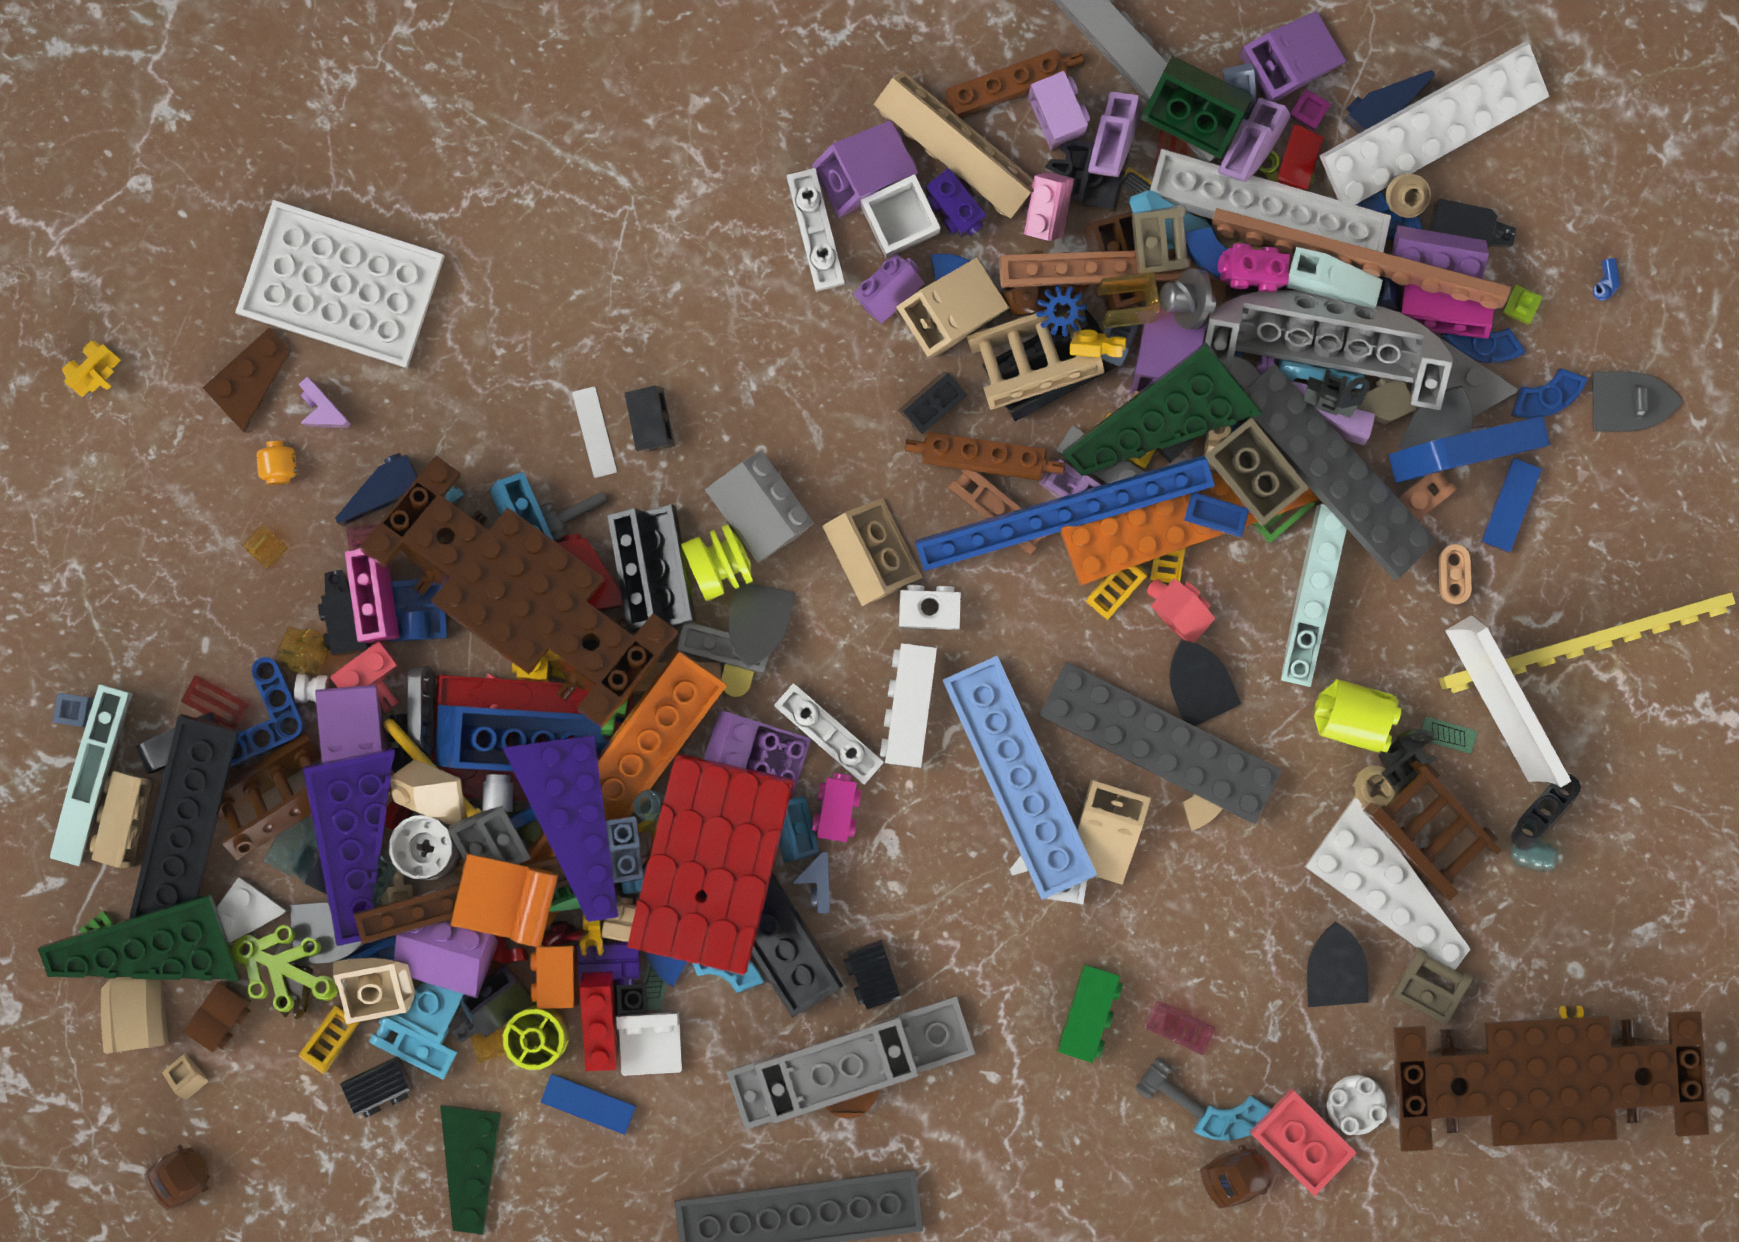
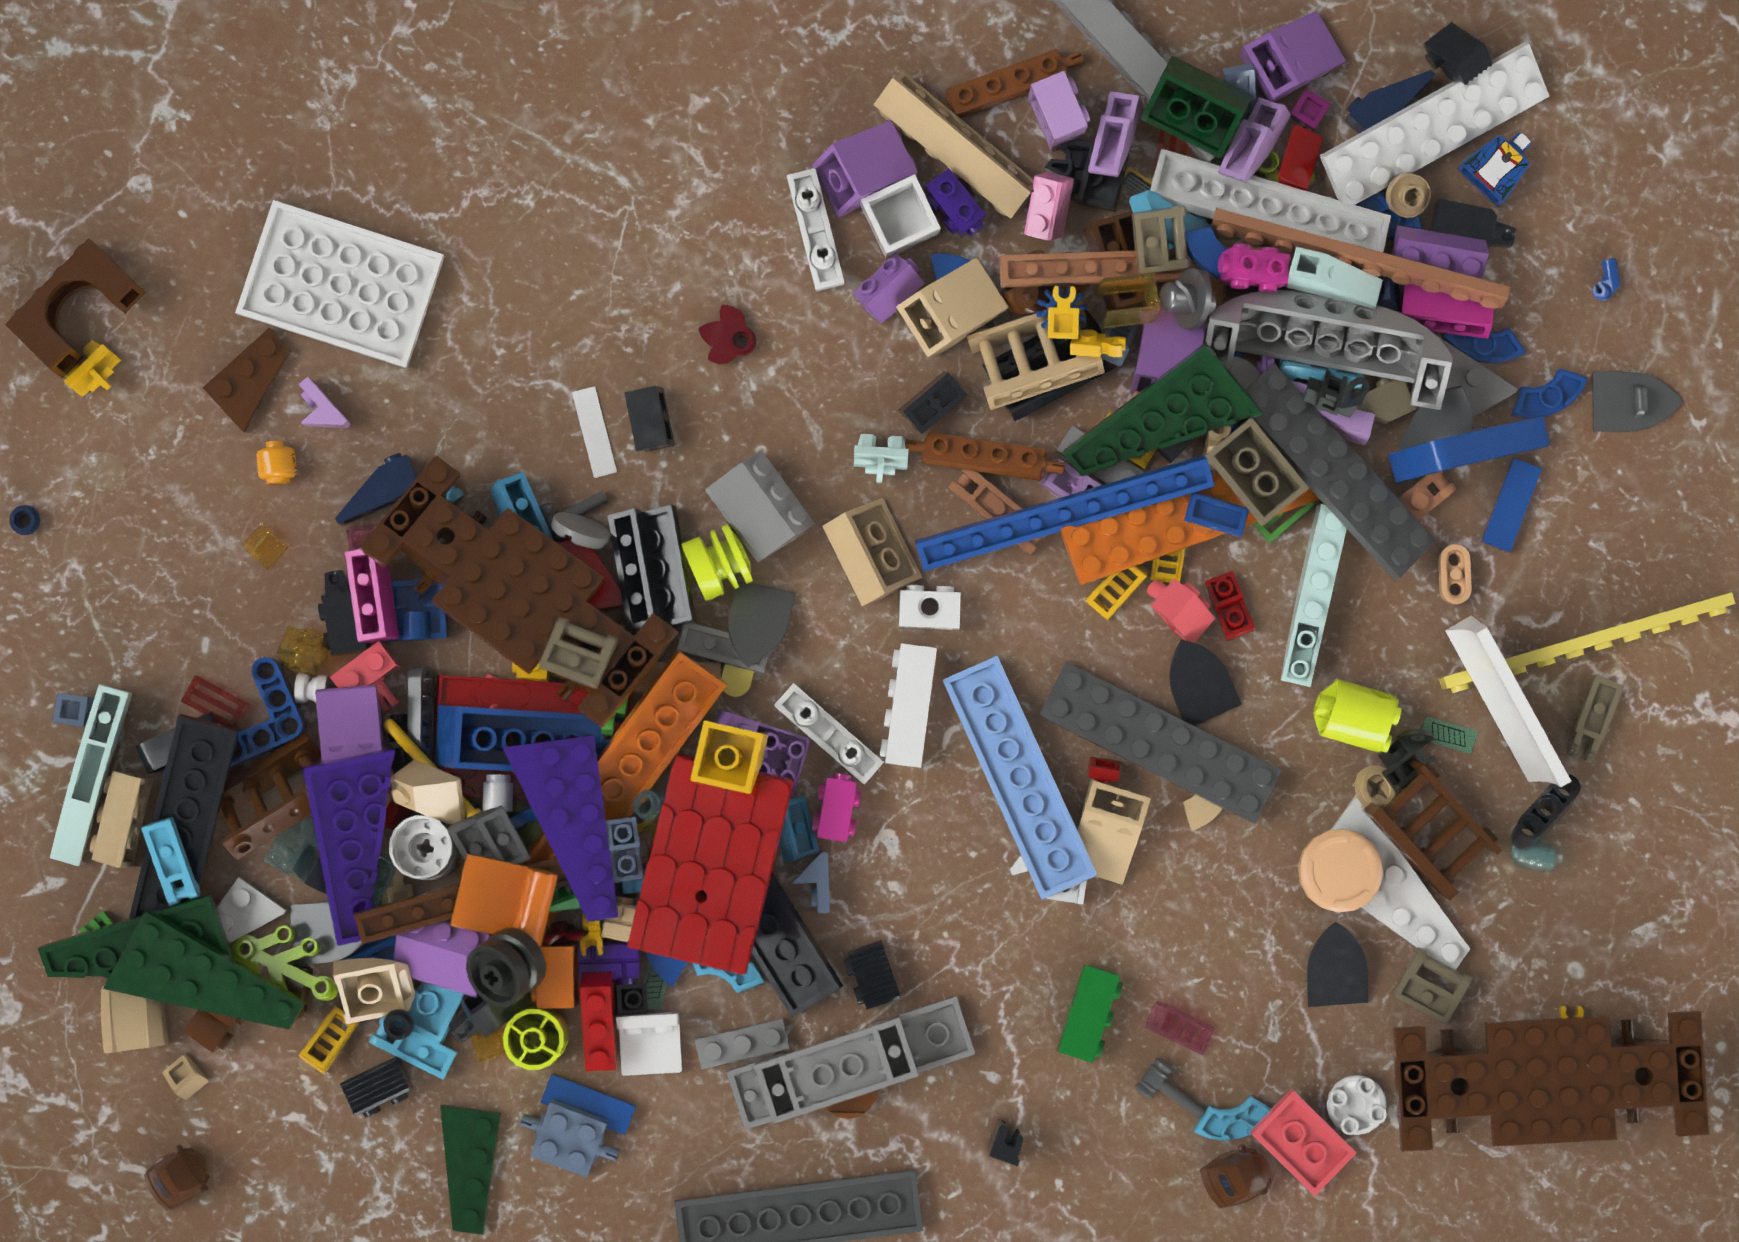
lime tile [1501,284,1543,325] -> none
none -> reddish brown arch [5,238,146,379]
none -> dark blue plate [10,505,41,535]
none -> dark green wing [103,909,306,1030]
none -> medium azure plate [141,817,201,906]
none -> black plate [383,1009,414,1040]
none -> pearl dark grey wheel [466,927,546,1007]
none -> sand blue plate [519,1099,620,1178]
none -> dark tan plate [539,617,618,689]
none -> light grey tile [551,512,611,549]
none -> yellow slope [690,720,768,794]
none -> light grey plate [695,1018,790,1069]
none -> dark red plate [699,305,757,364]
none -> light aqua hips [853,434,909,483]
none -> black hinge [987,1118,1023,1166]
none -> yellow plate [1047,286,1079,339]
none -> red plate [1088,757,1120,784]
none -> red slope [1205,571,1255,641]
none -> light nougat piece [1298,829,1383,912]
none -> black brick [1423,22,1493,85]
none -> torso [1457,132,1531,208]
none -> dark tan hinge [1567,675,1624,764]

